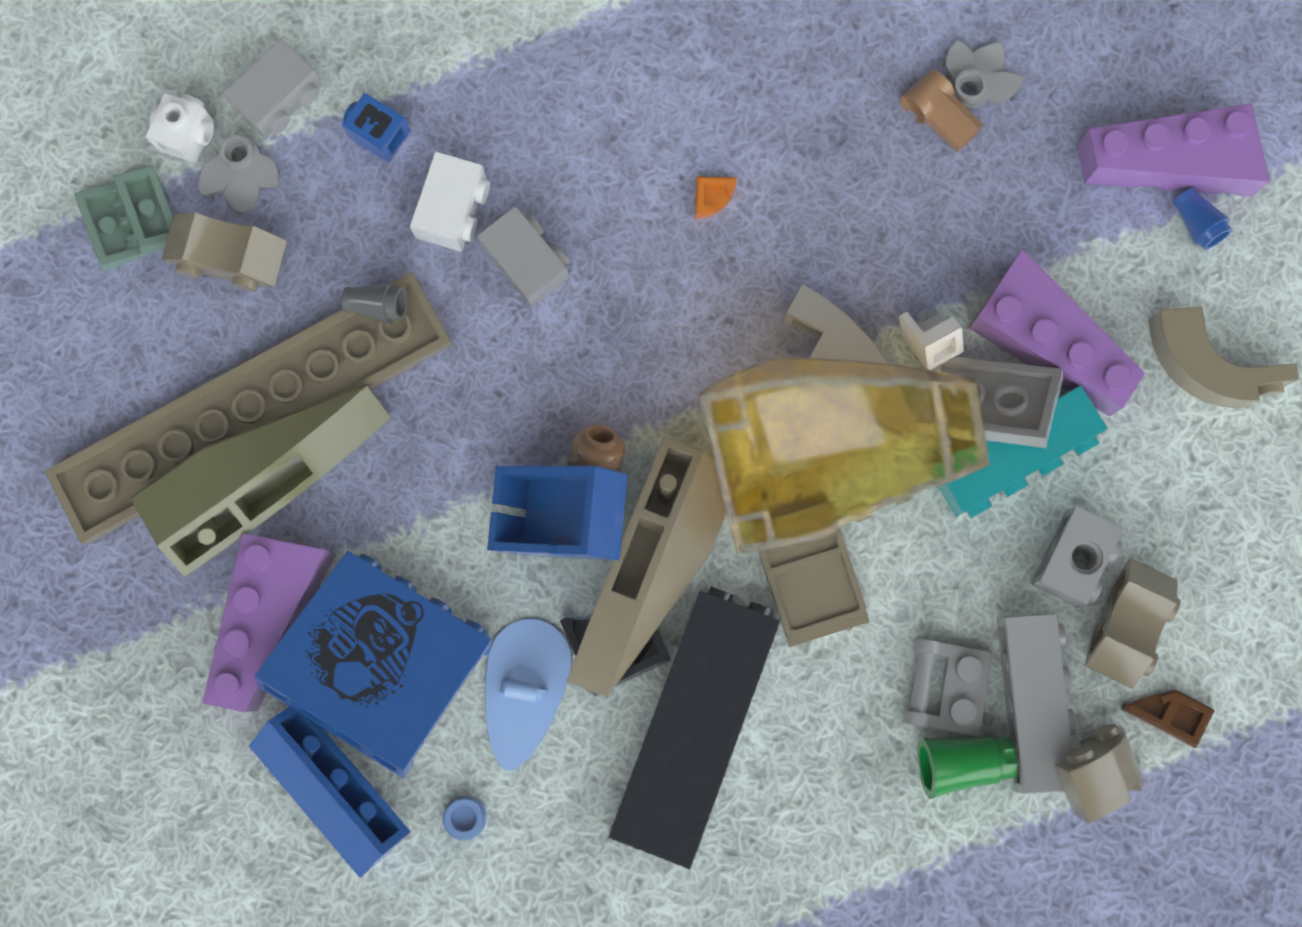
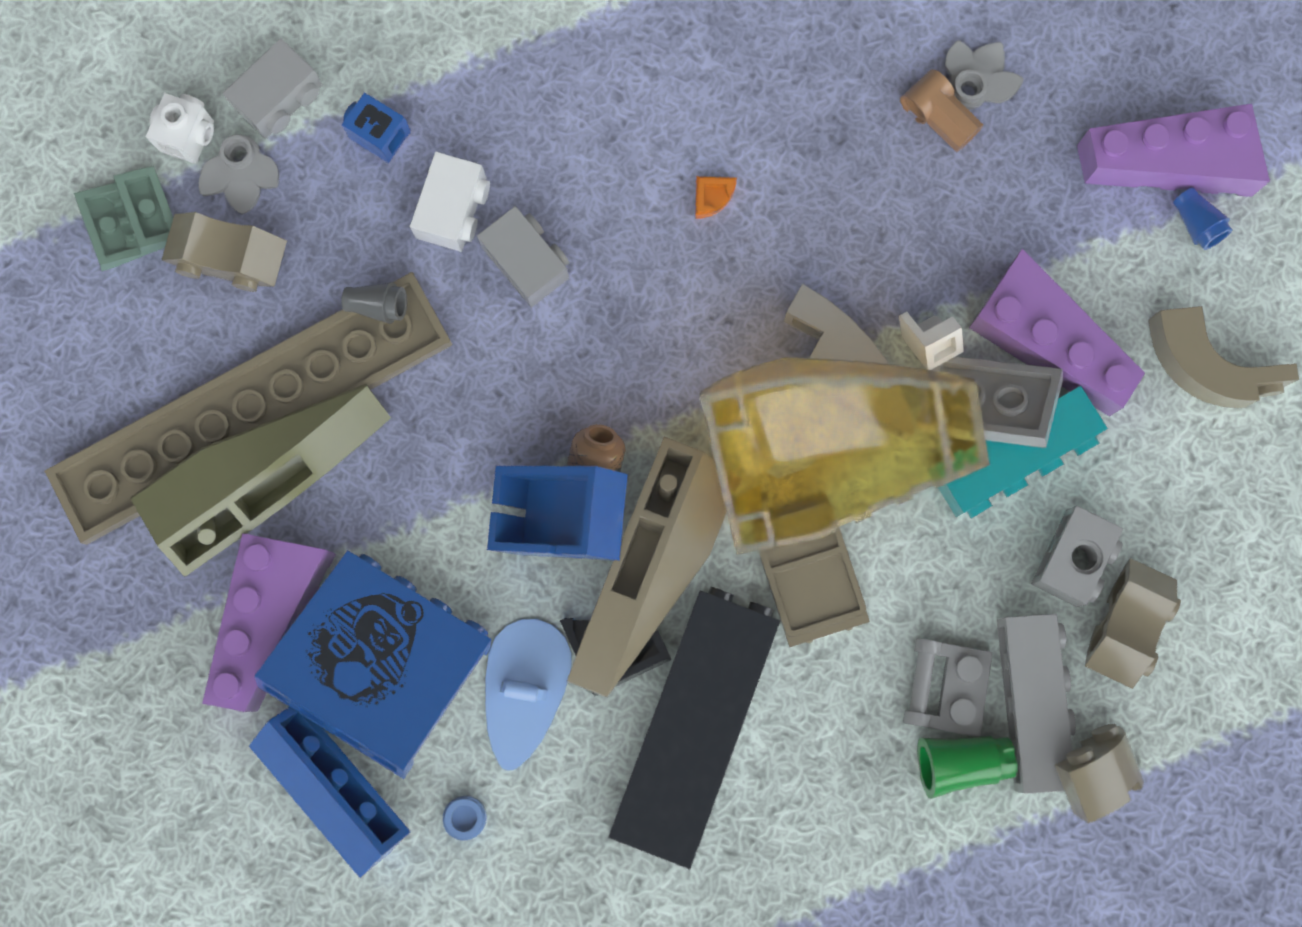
reddish brown tile [1121,689,1215,748] -> none

